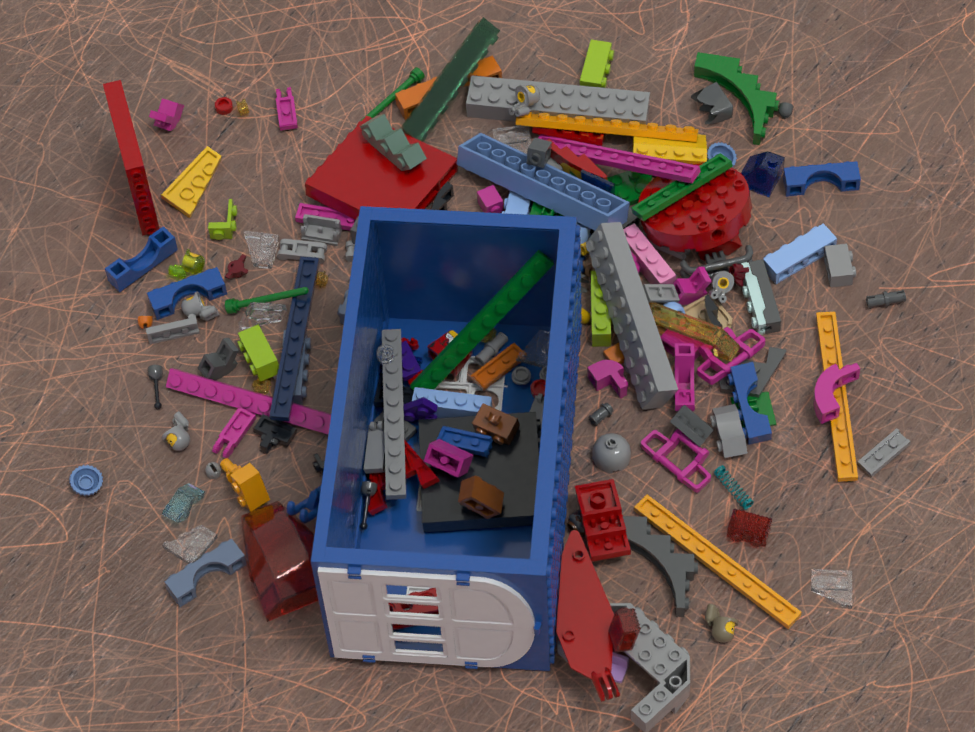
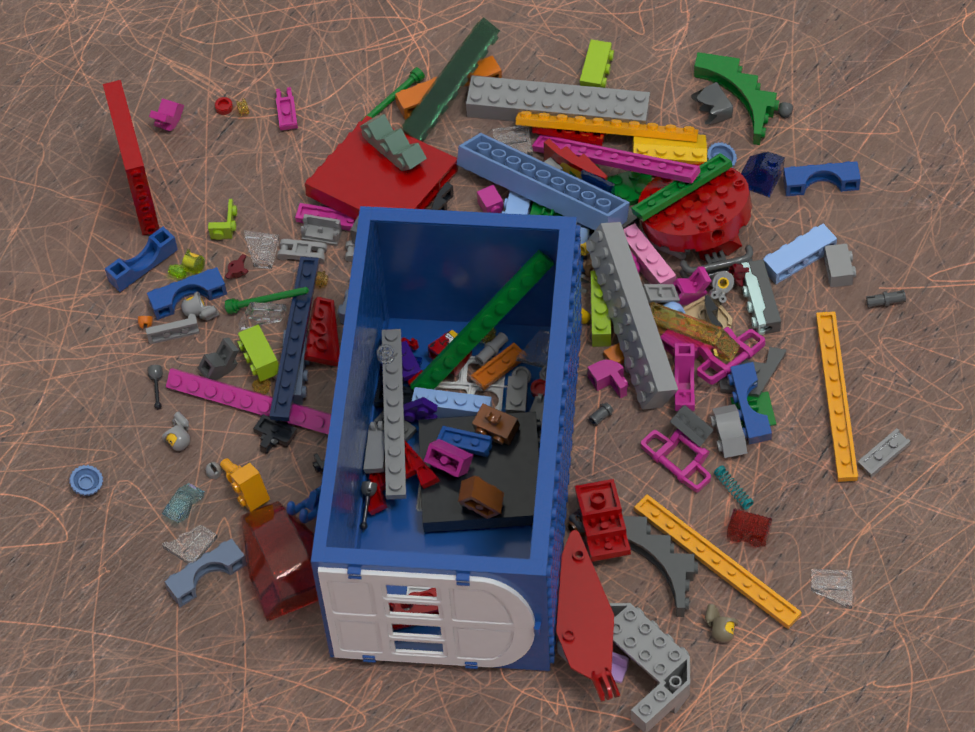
yellow wing [161,146,222,218] -> none
dark pink hinge [212,407,256,458] -> none
light grey piece [509,85,540,117] -> none
dark grey brick [526,138,552,168] -> none
light grey cylinder [592,433,631,473] -> none
clear red brick [608,608,641,652] -> none
dark pink arch [813,363,860,424] -> none
none -> red wing [304,296,340,367]
none -> light grey brick [506,376,528,414]

